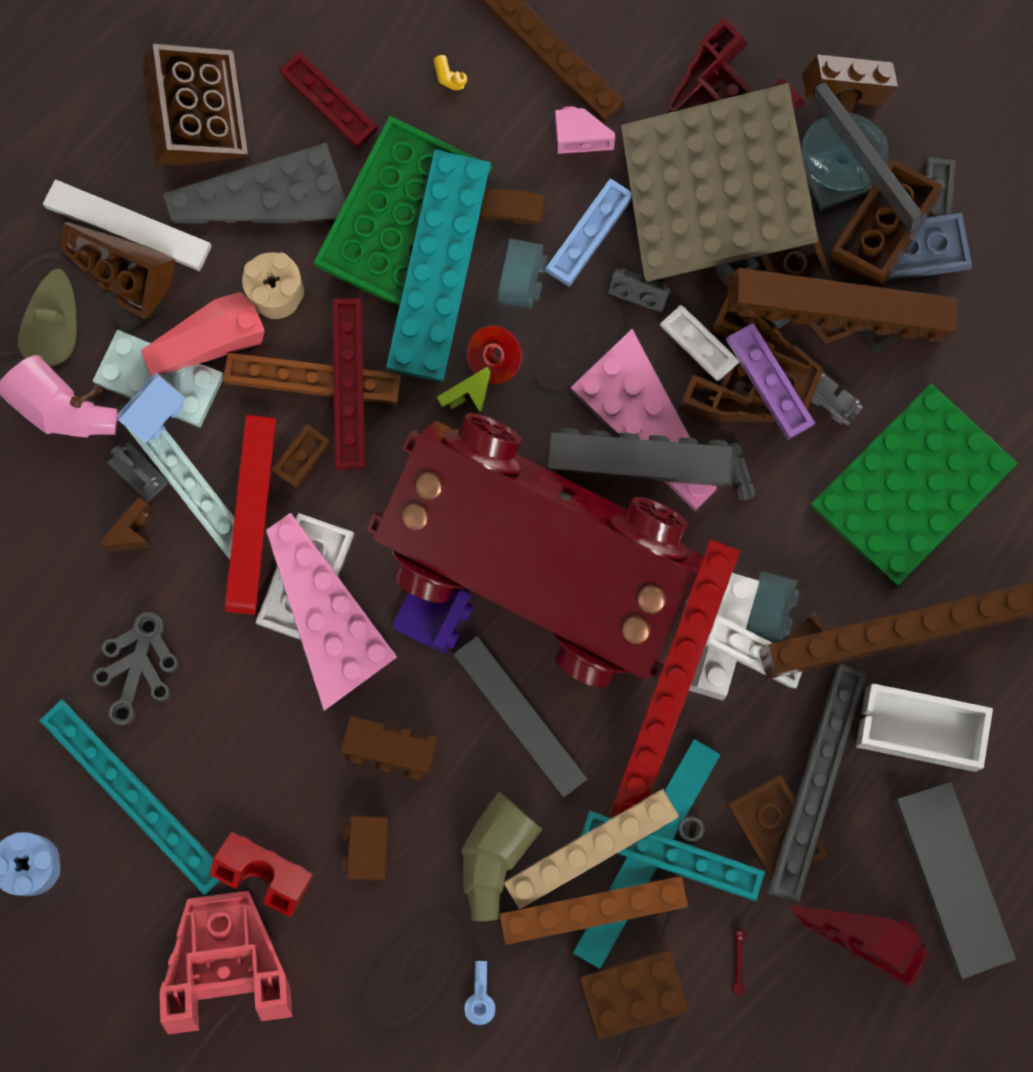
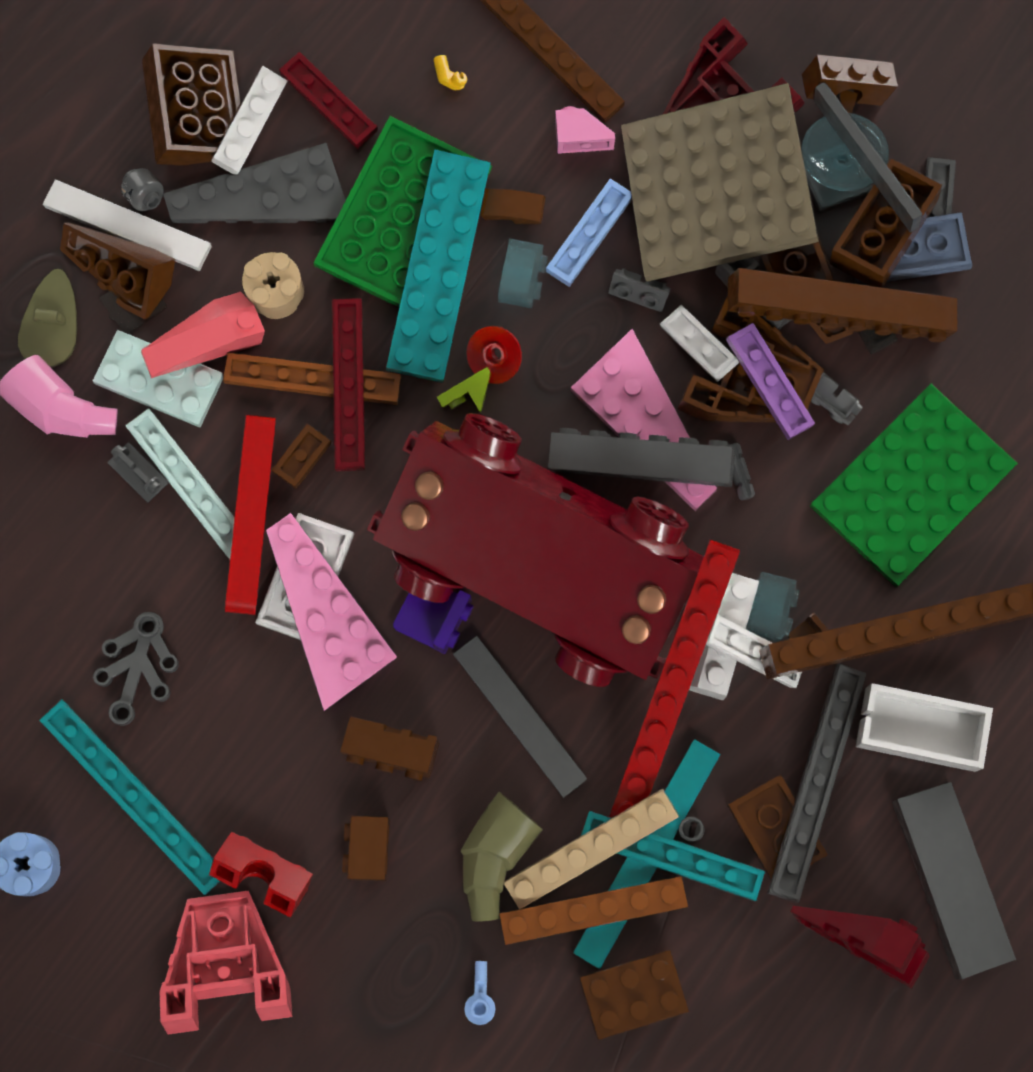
reddish brown hinge [69,385,103,408] -> none
reddish brown slope [100,497,153,552] -> none
light blue brick [116,371,185,443] -> none
dark red hinge [732,929,746,996] -> none
none -> dark grey head [121,168,164,211]
none -> white plate [211,66,287,175]

